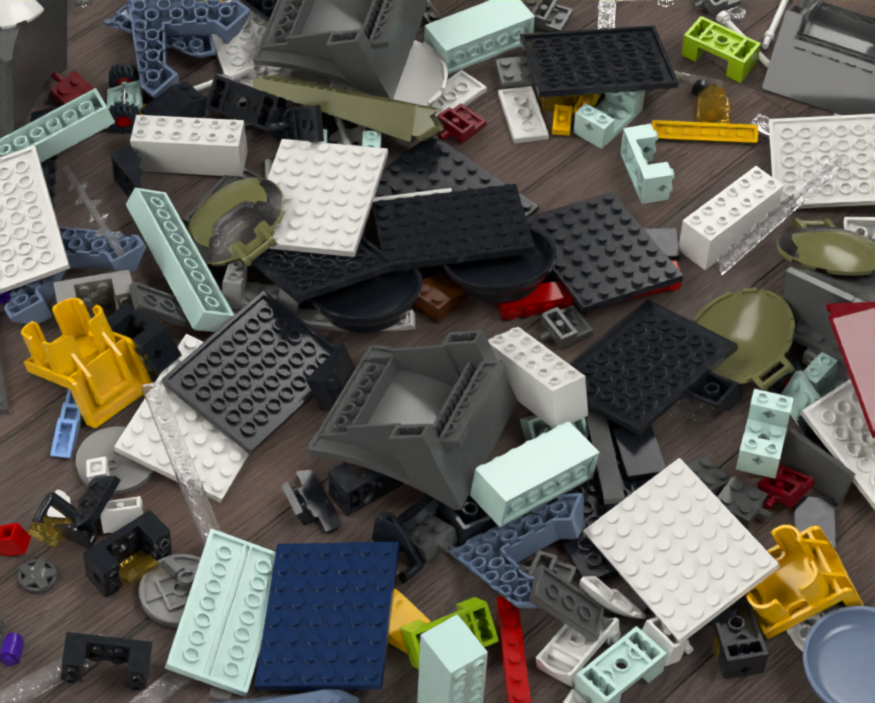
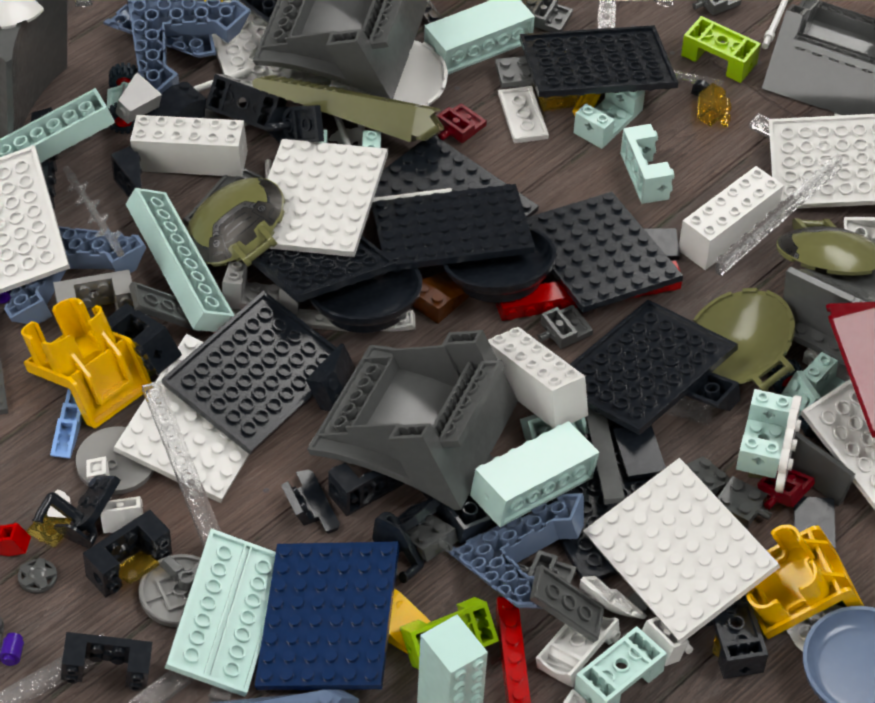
dark red plate [48,71,94,107] -> none
white tile [429,70,487,116] -> none
yellow plate [552,104,572,136] -> none
yellow plate [652,120,758,143] -> none
white piece [716,11,770,68] -> none
clear tile [726,5,746,23] -> none
none -> slope [116,73,162,124]
none -> white plate [775,395,802,493]

